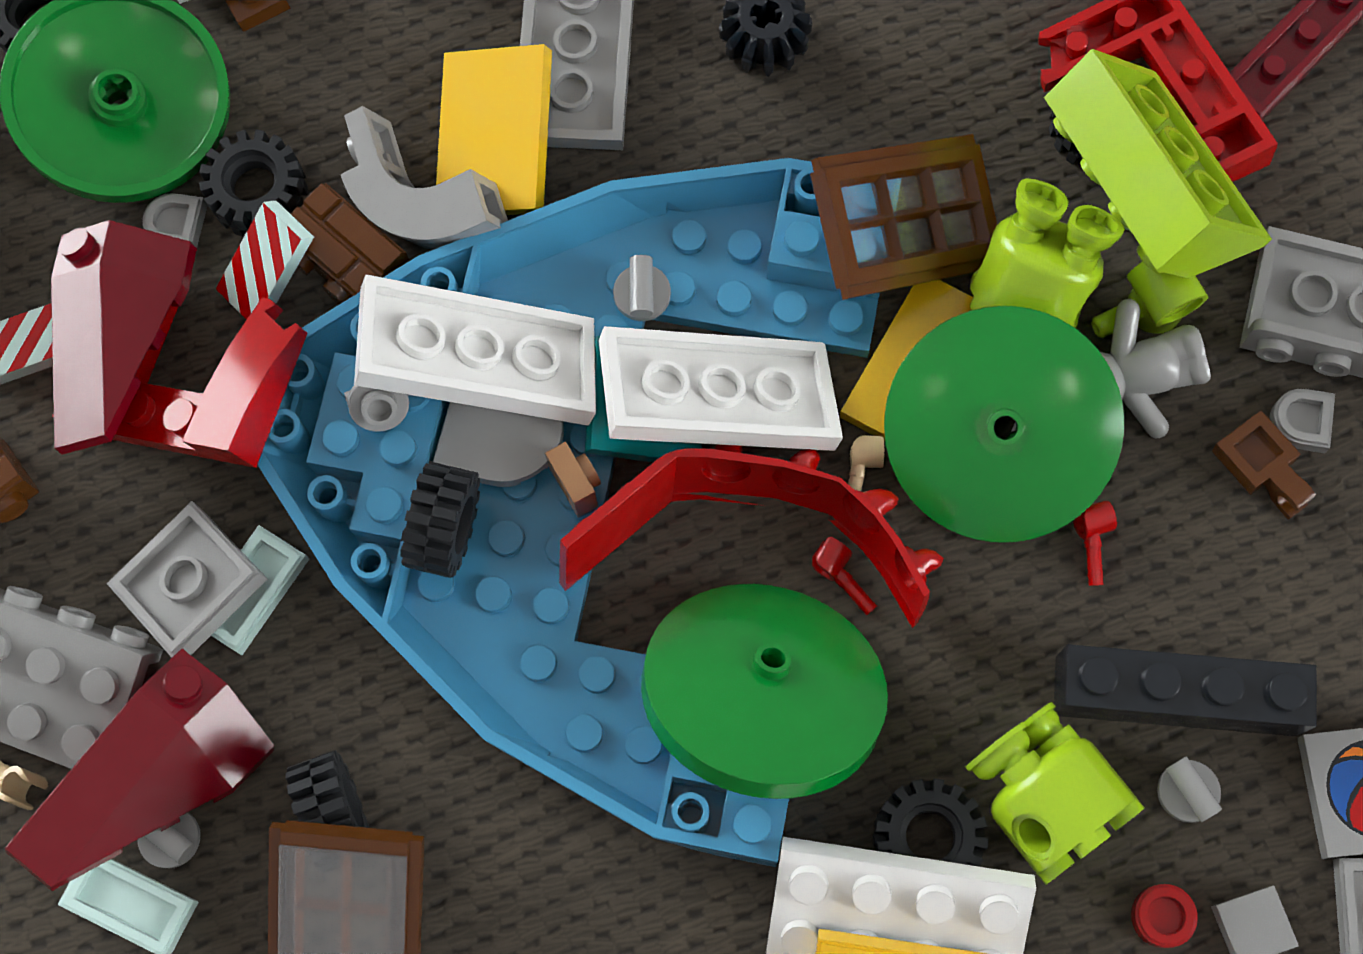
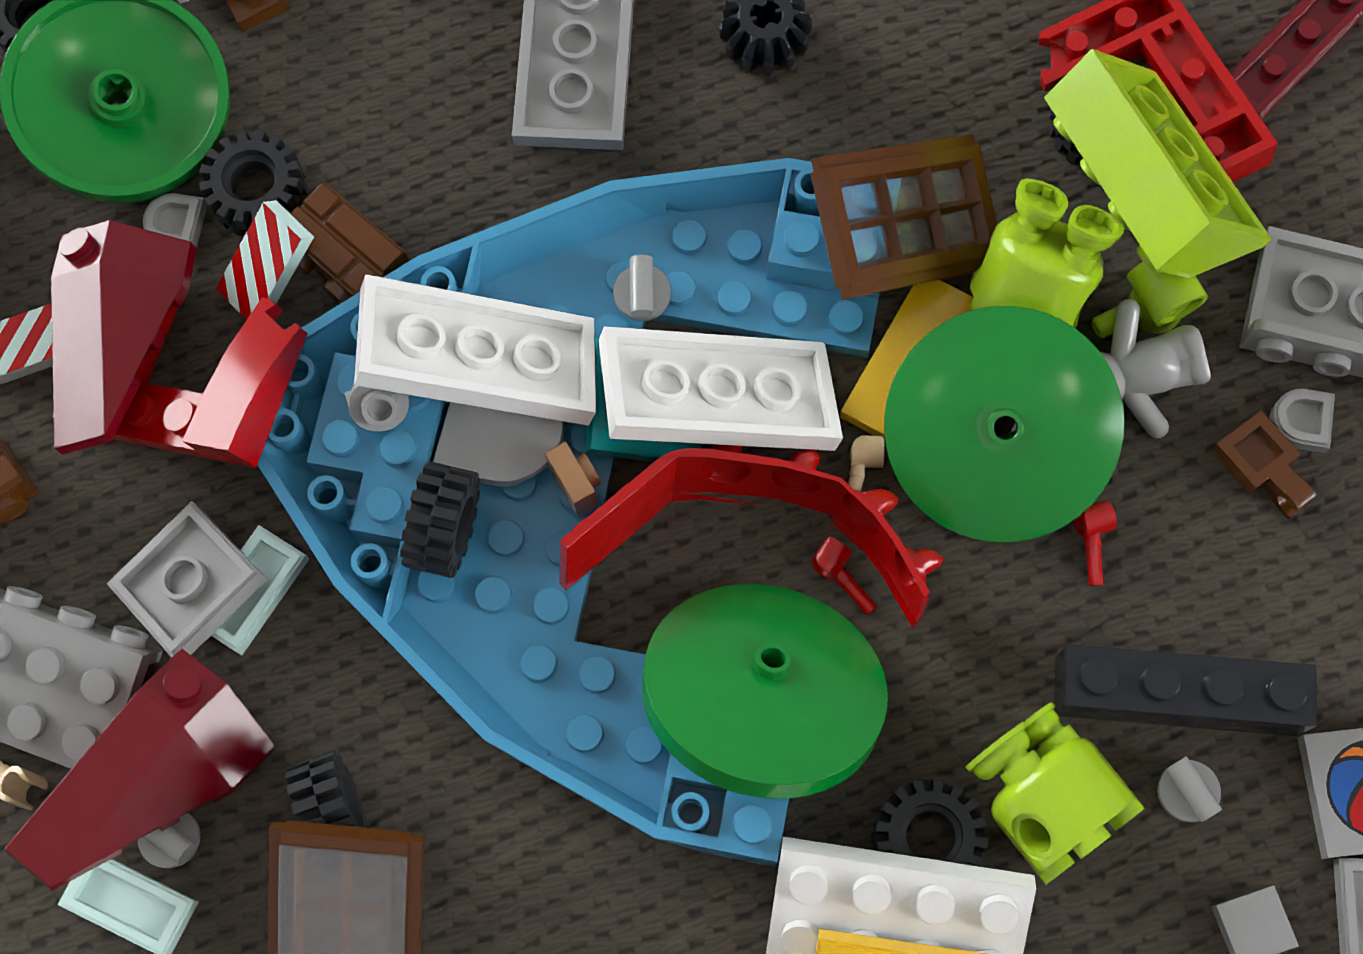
light grey arch [340,106,508,250] -> none
yellow tile [436,44,552,215] -> none
red tile [1131,884,1198,948] -> none

